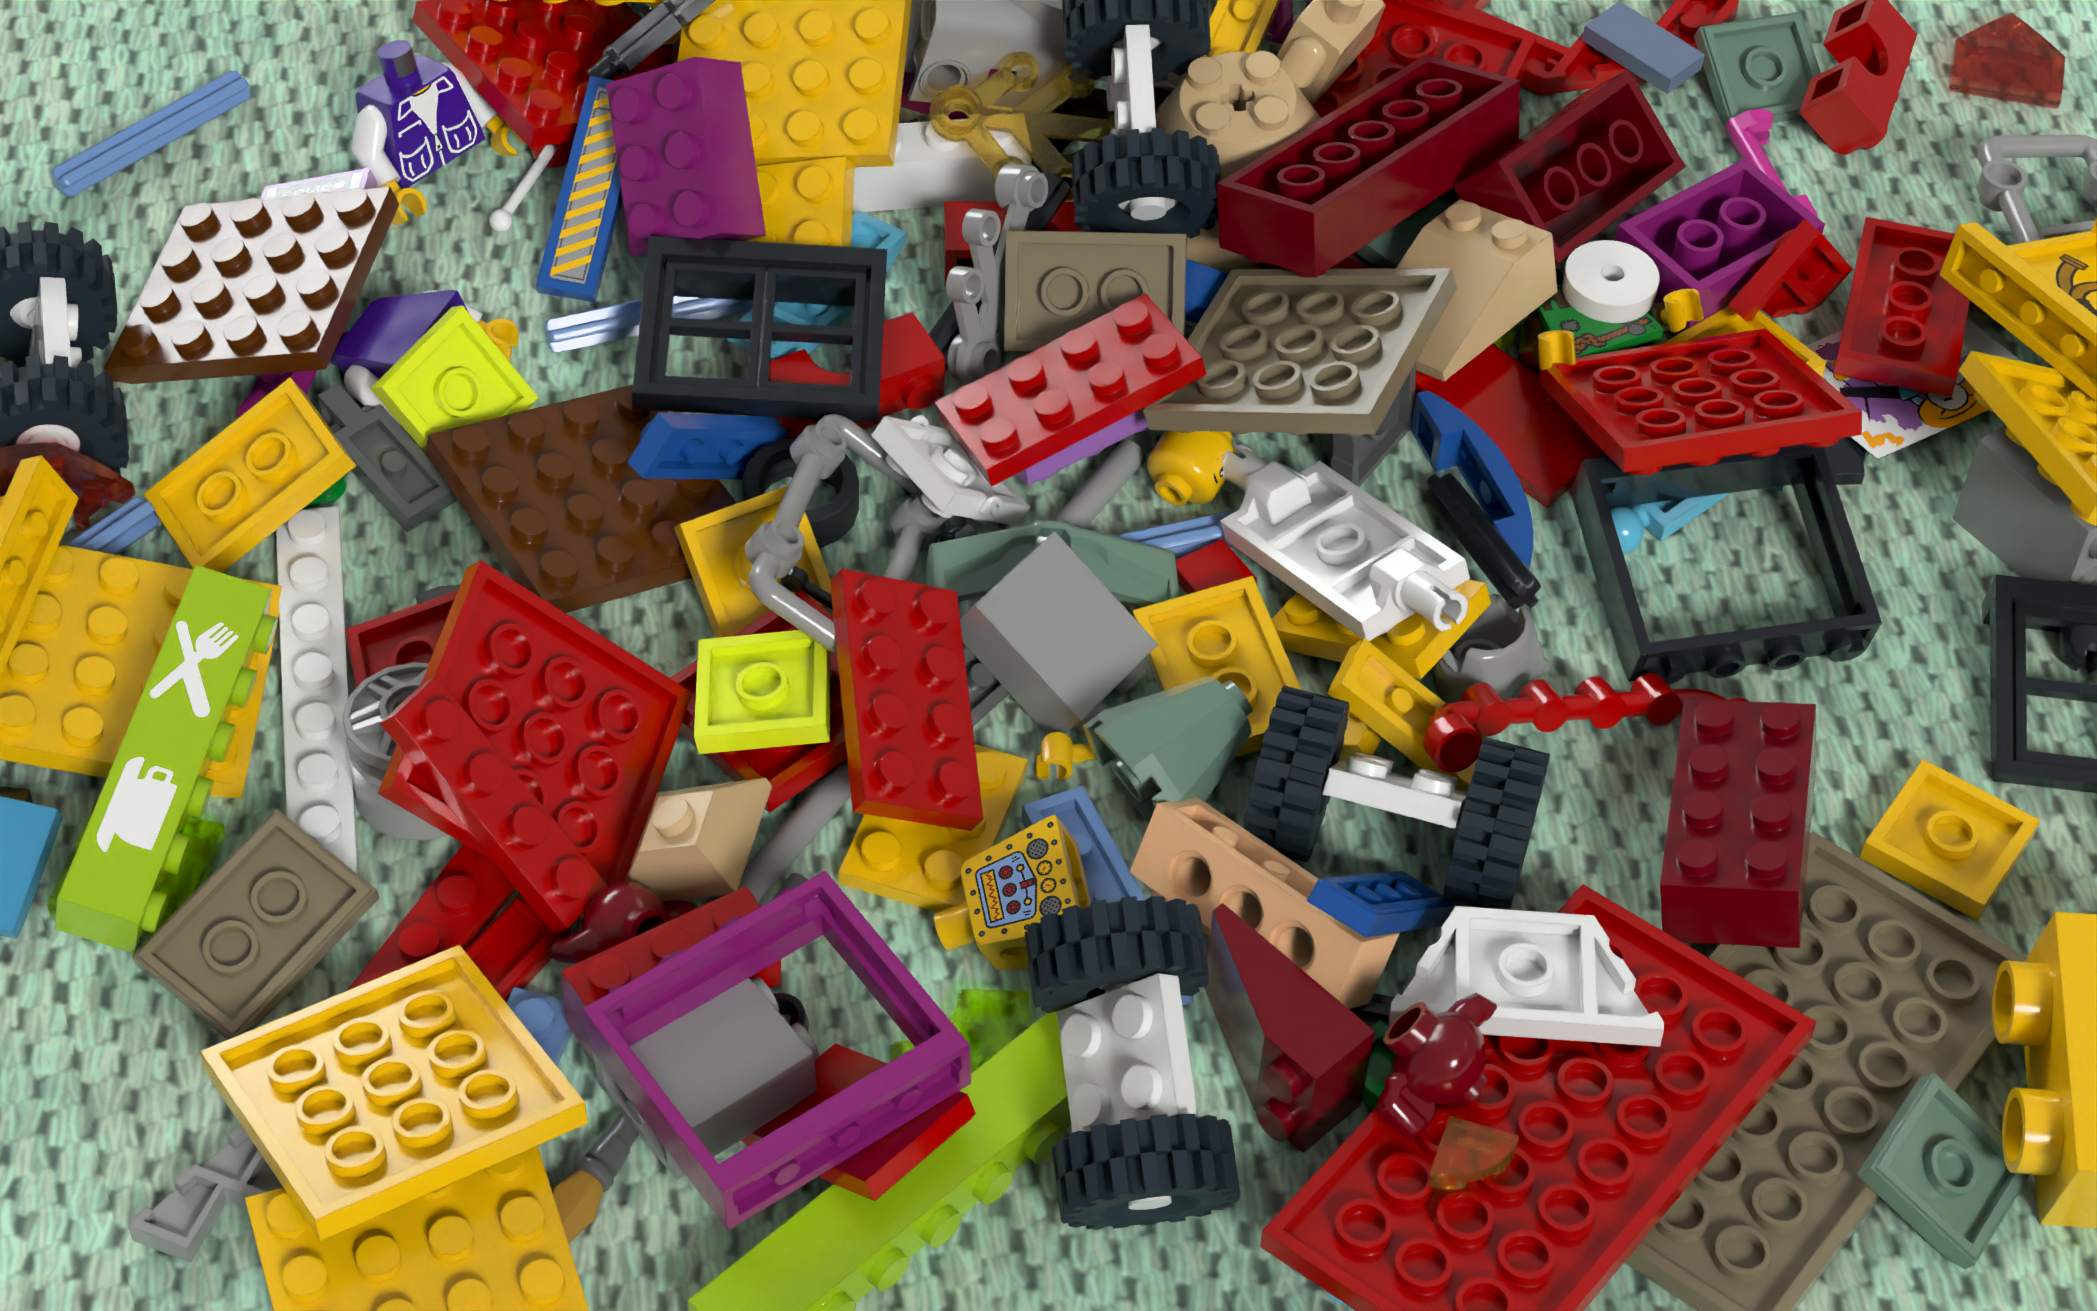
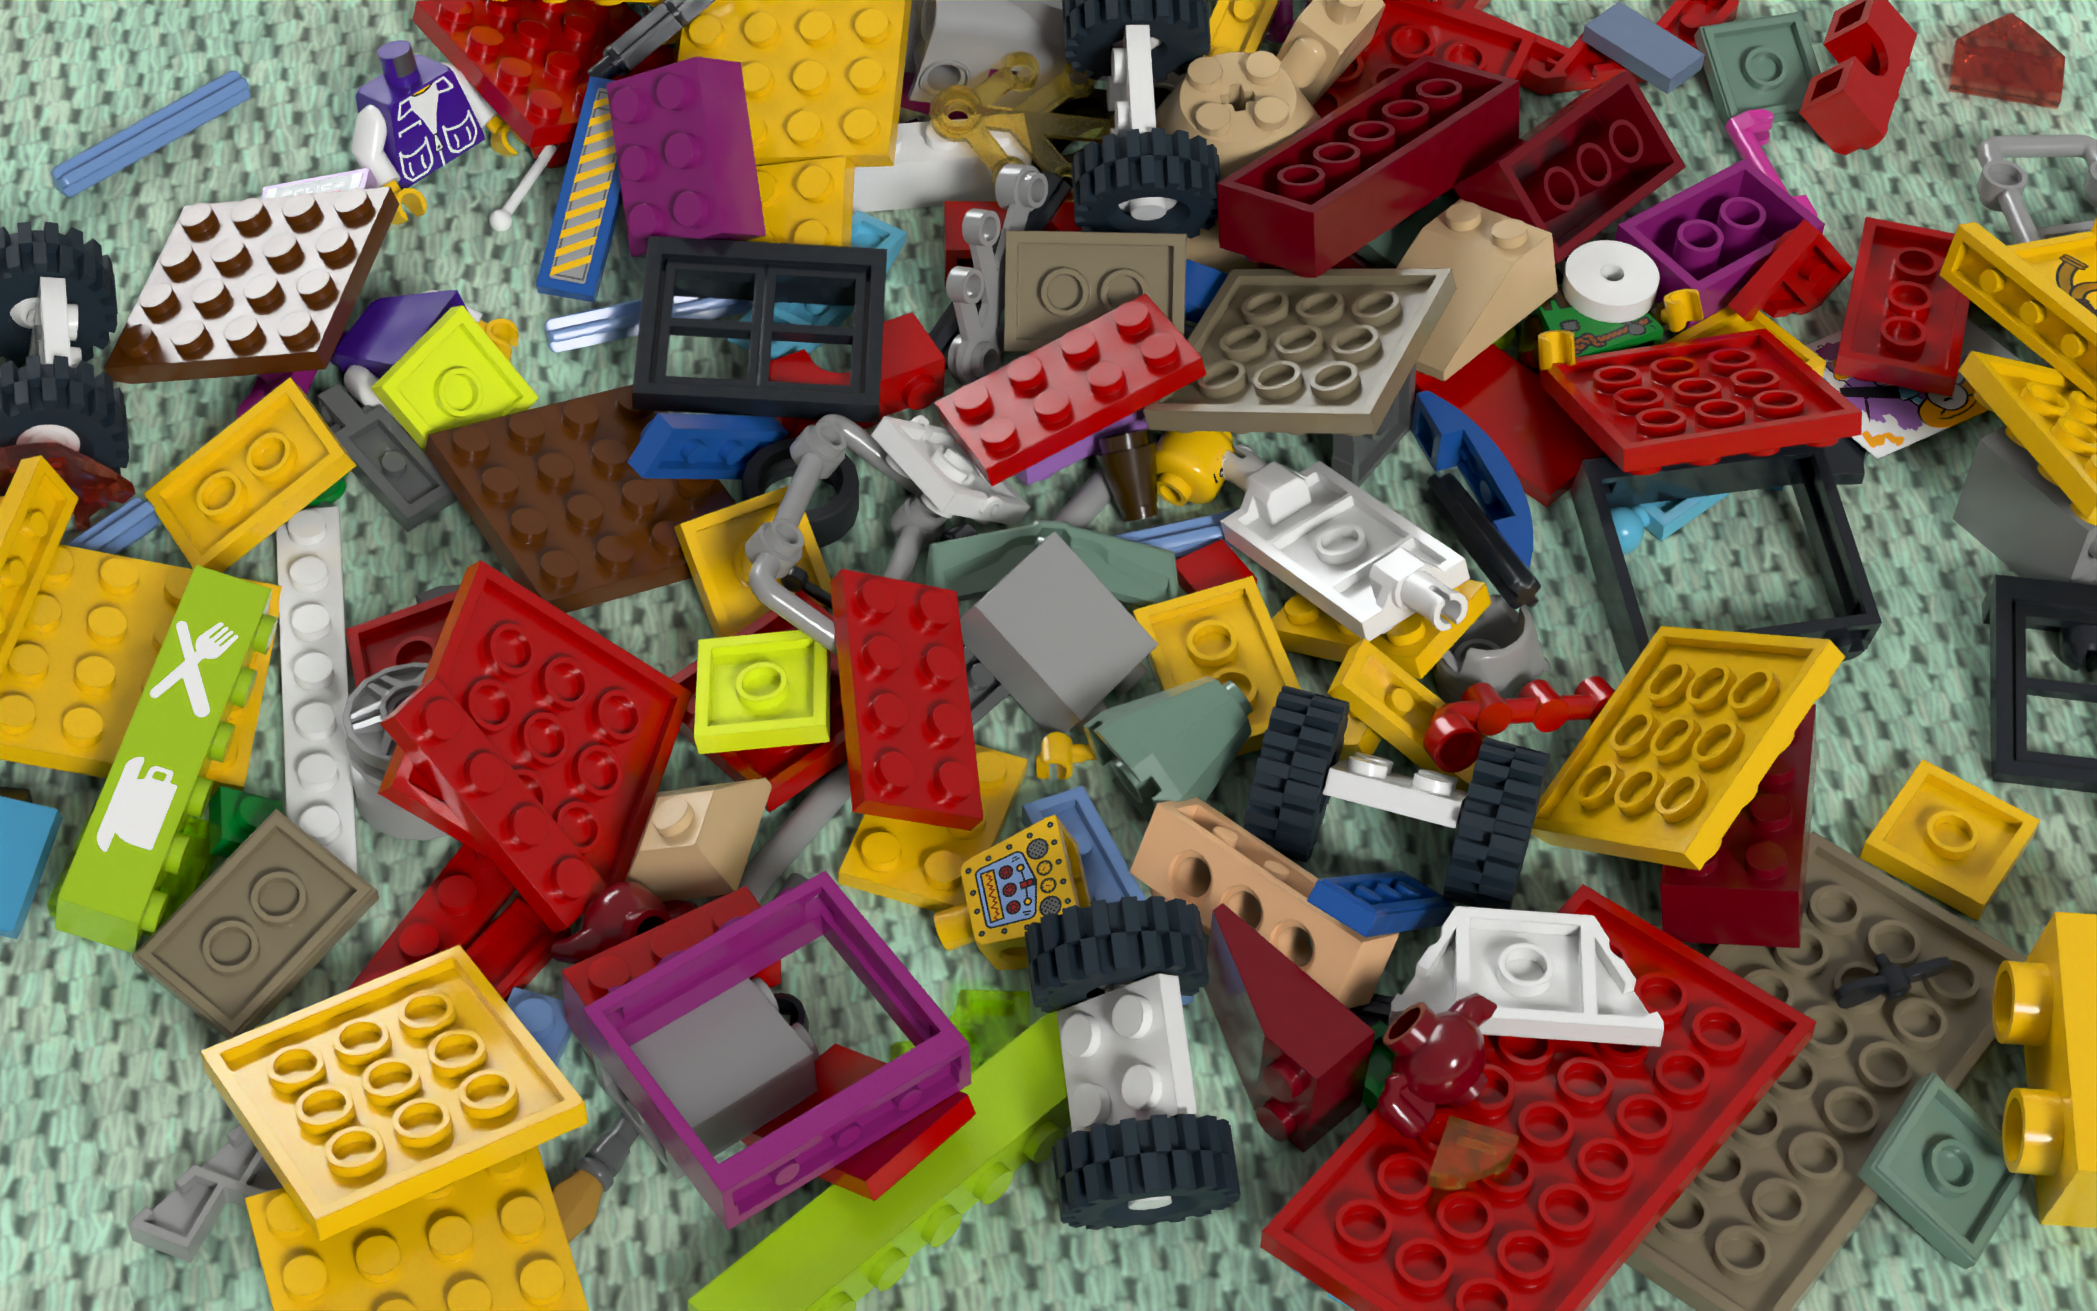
none -> green plate [209,785,282,858]
none -> dark brown cone [1096,428,1159,522]
none -> yellow plate [1531,626,1845,871]
none -> black piece [1833,953,1953,1009]

